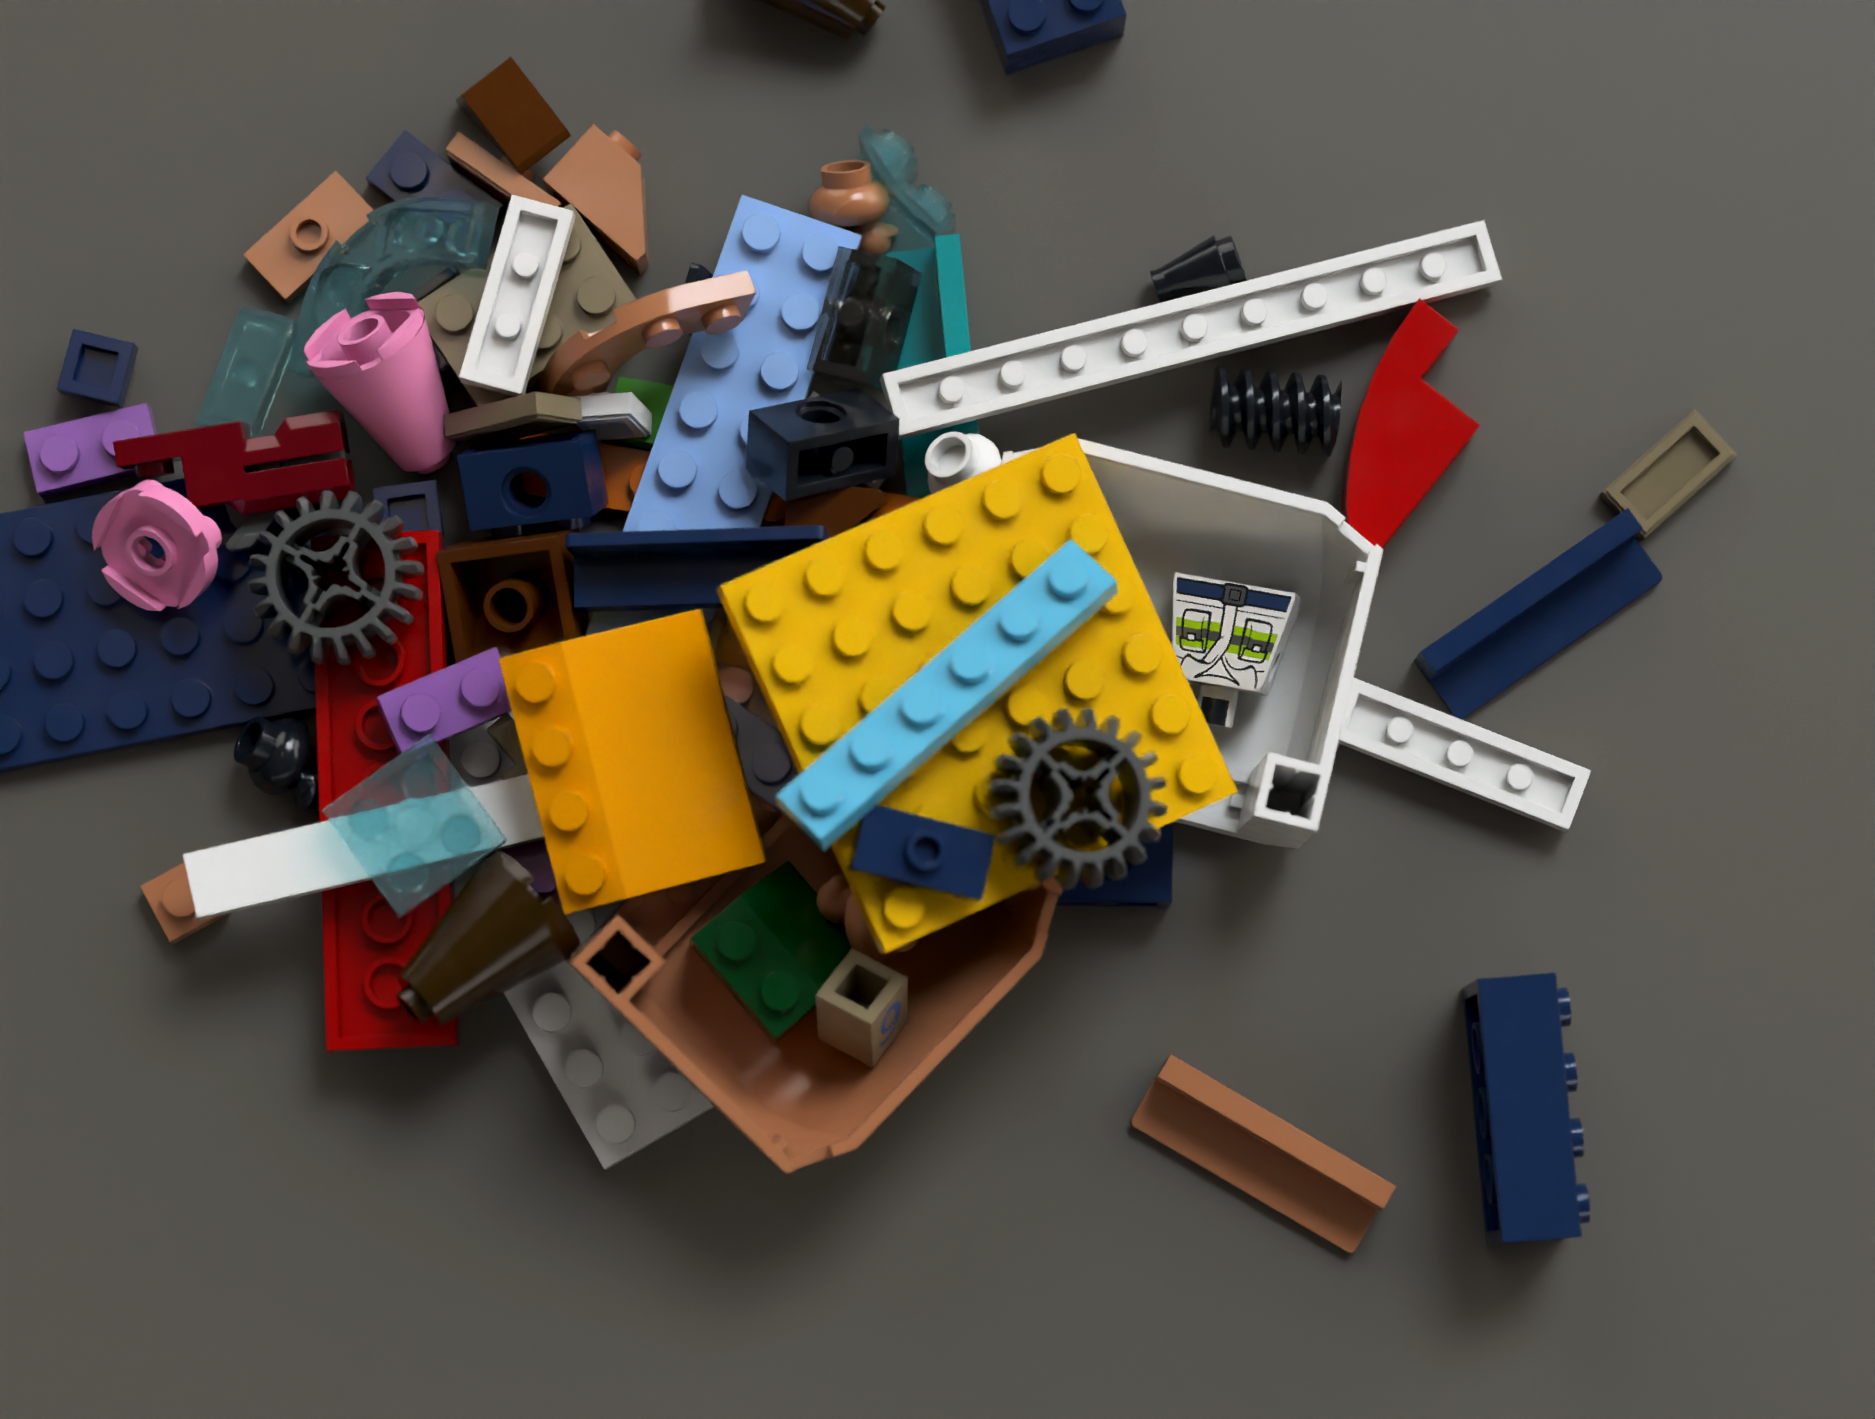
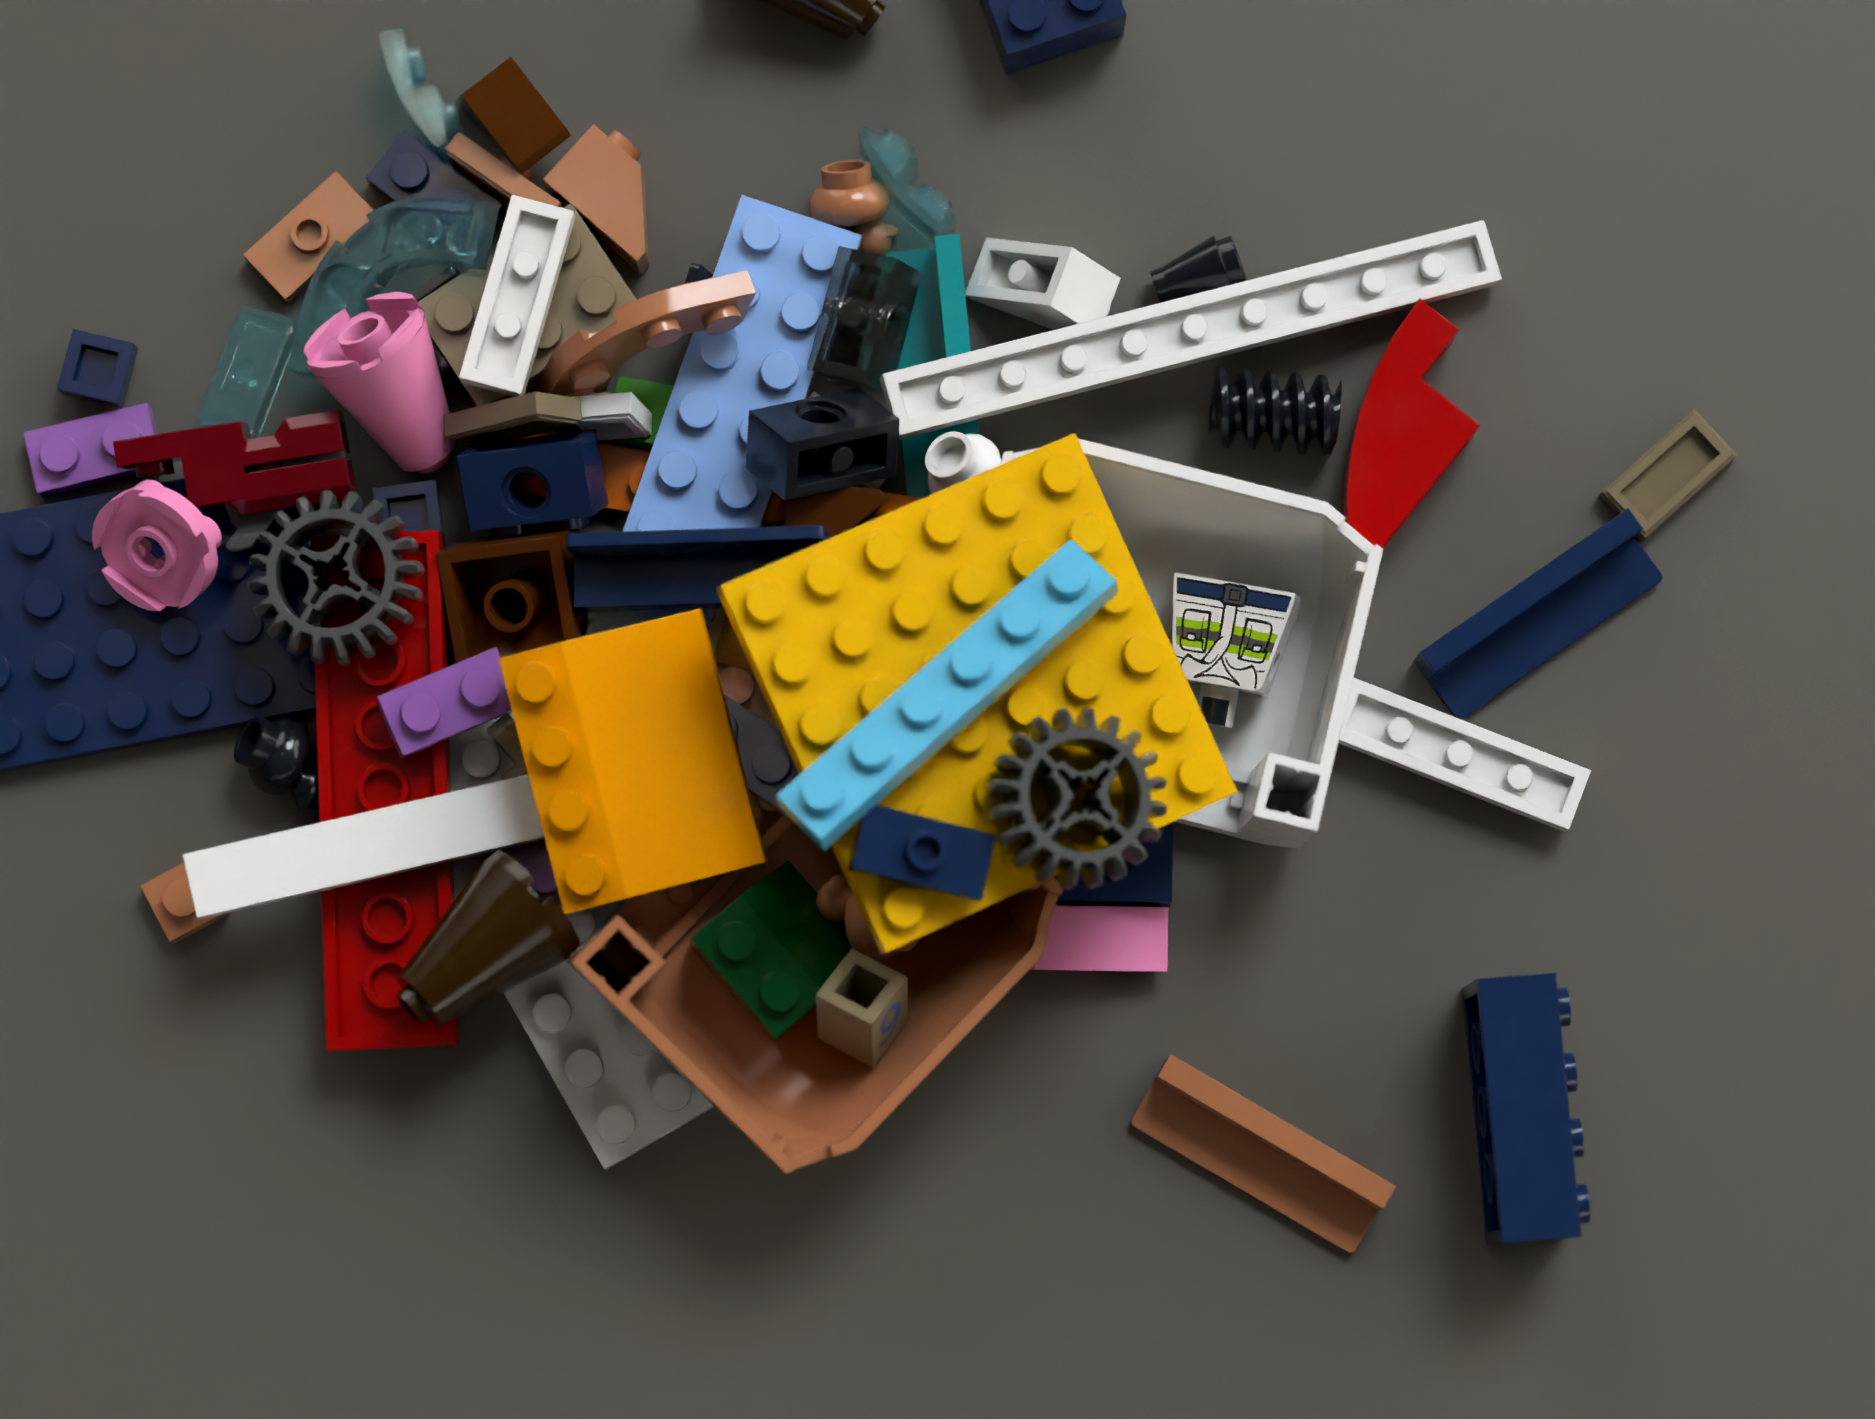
clear light blue plate [322,734,507,918] -> none
none -> clear light blue slope [378,28,462,162]
none -> white slope [965,238,1121,330]
none -> bright pink slope [1030,905,1168,972]

